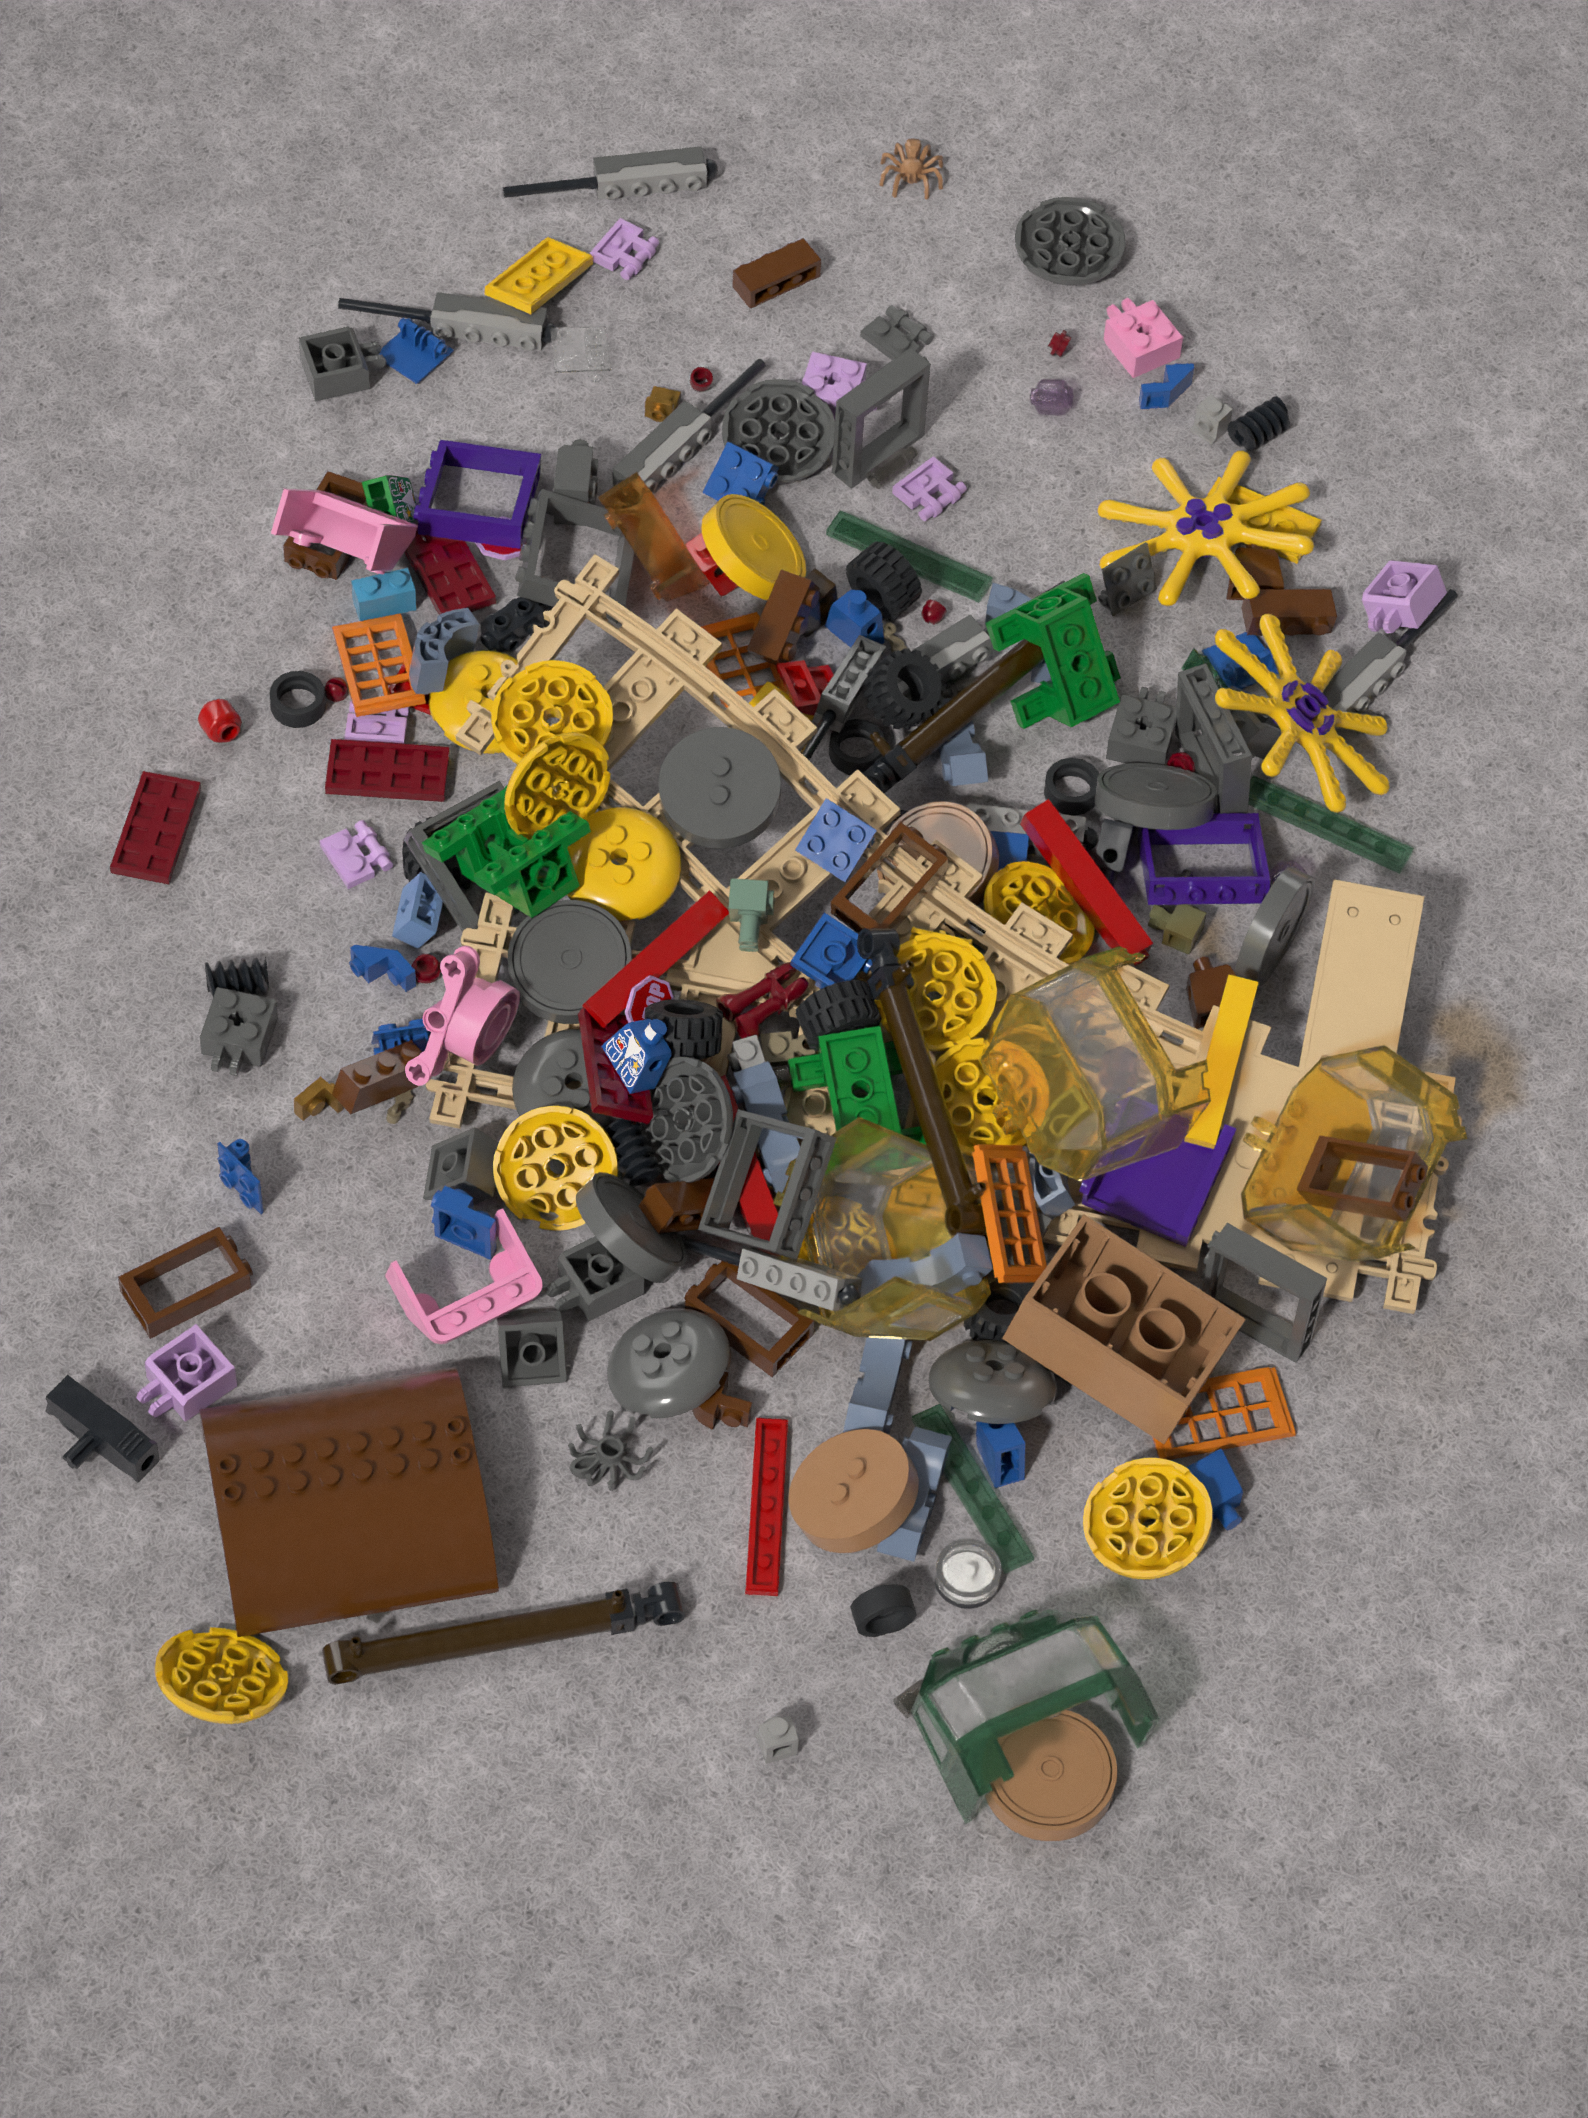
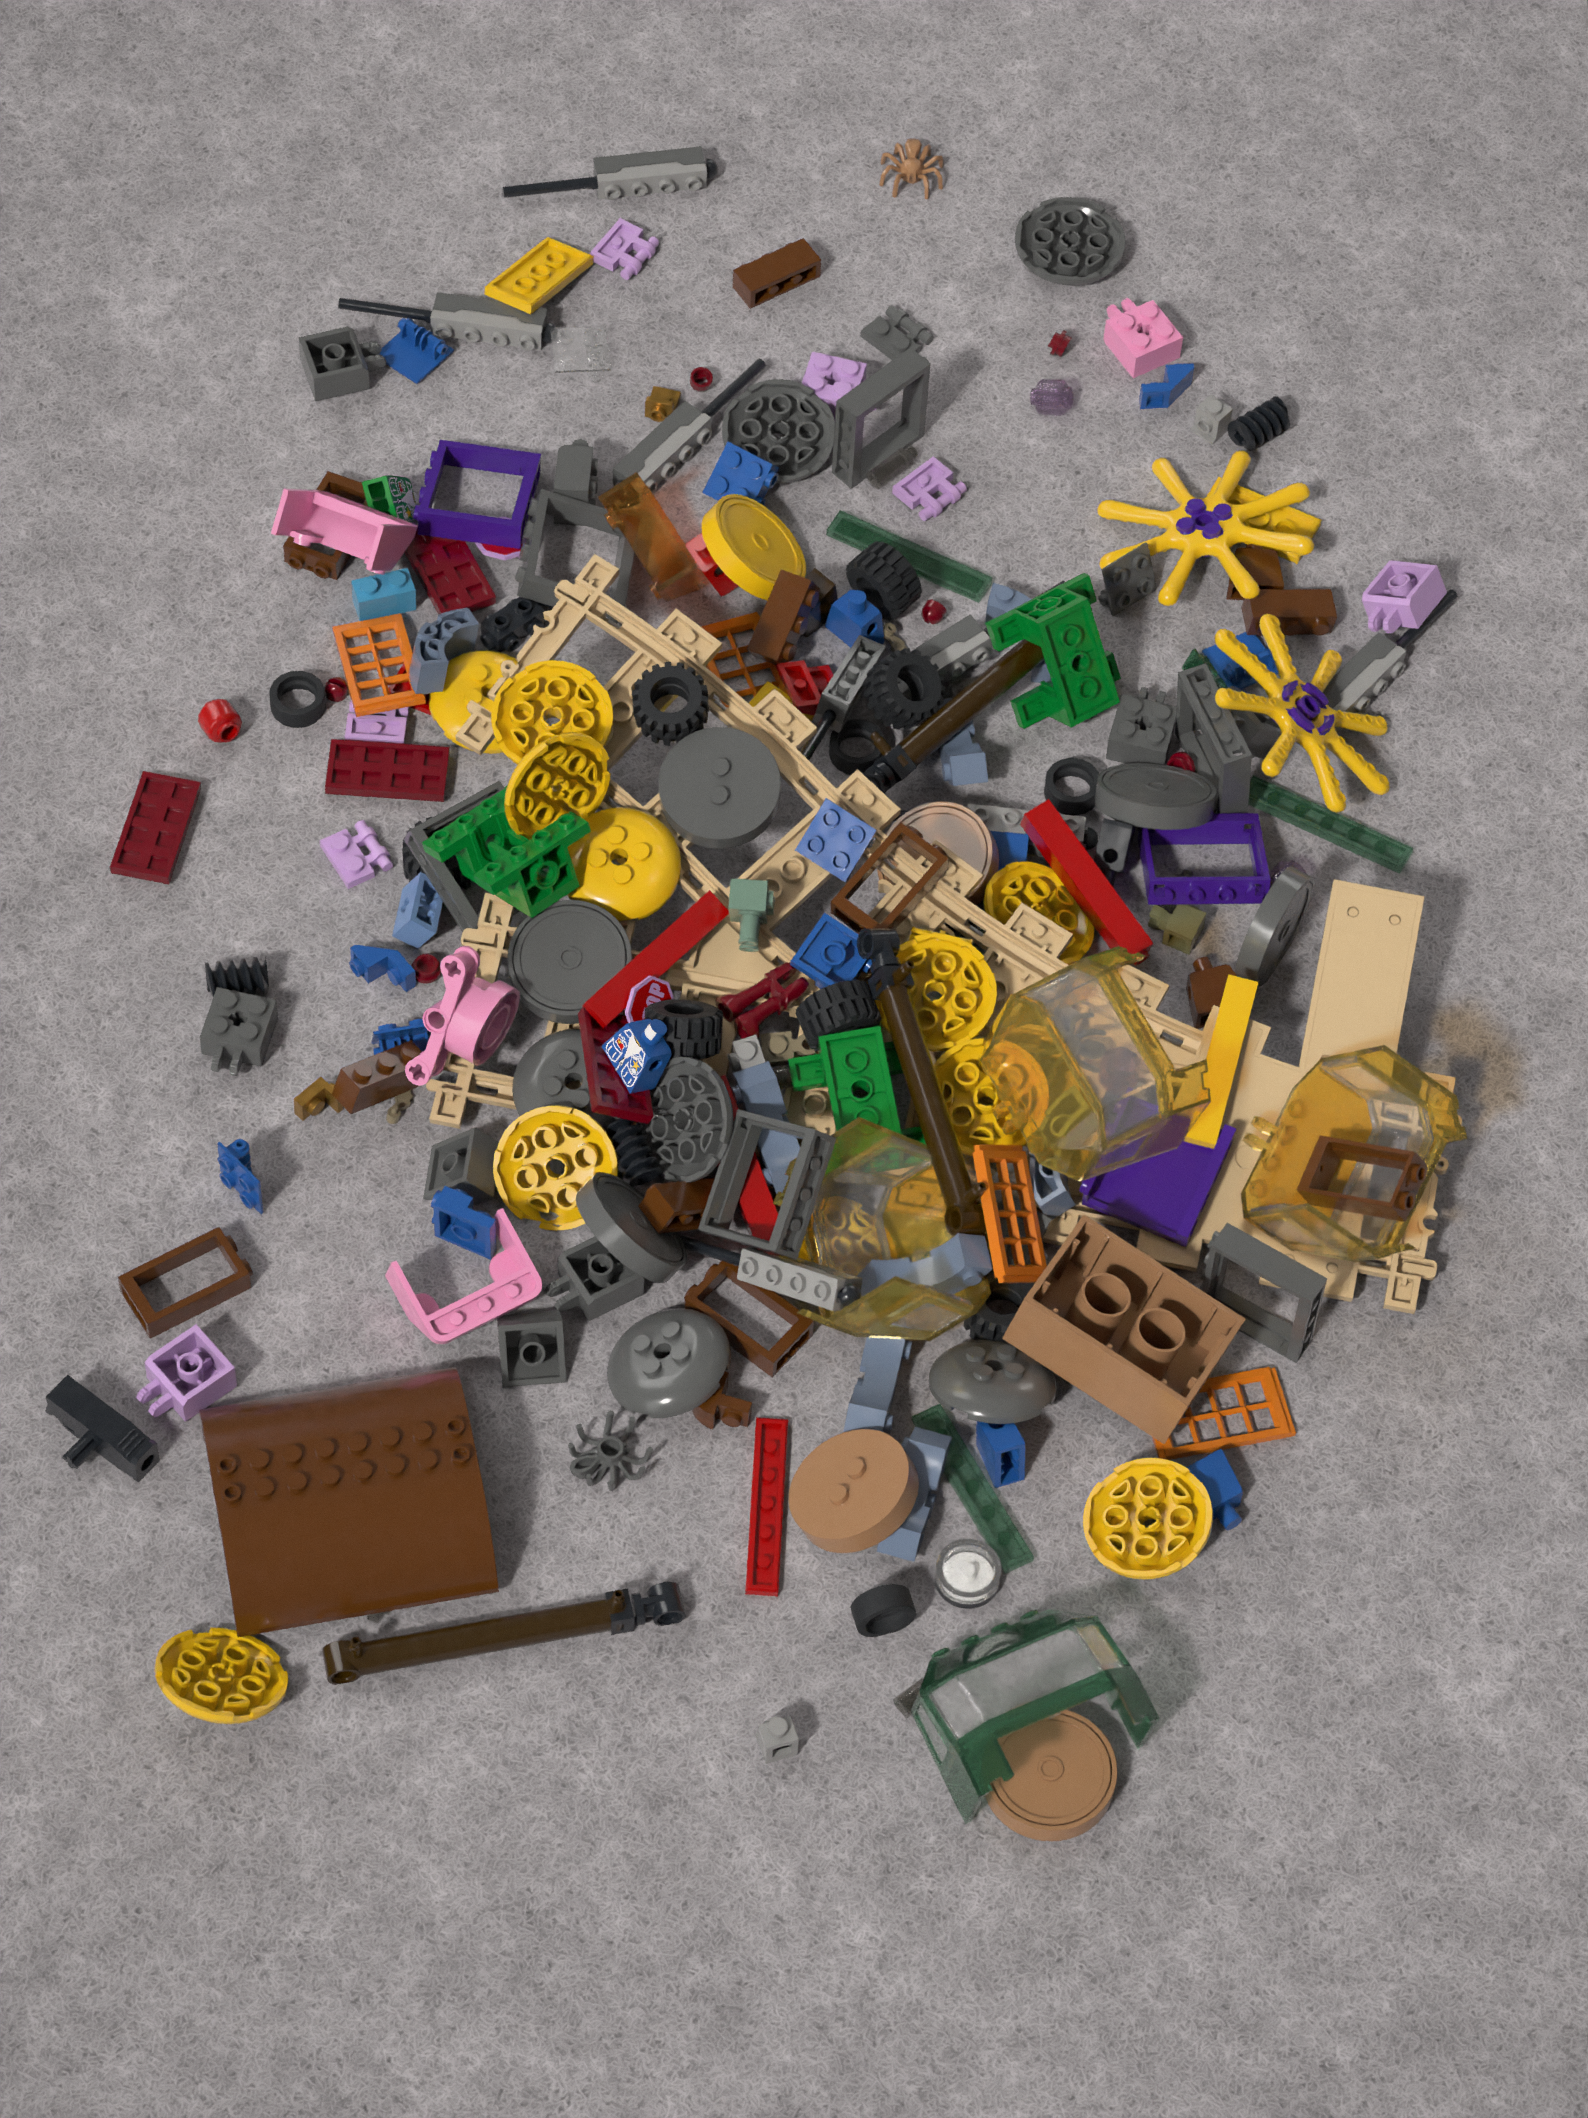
none -> black tyre [632,662,709,746]

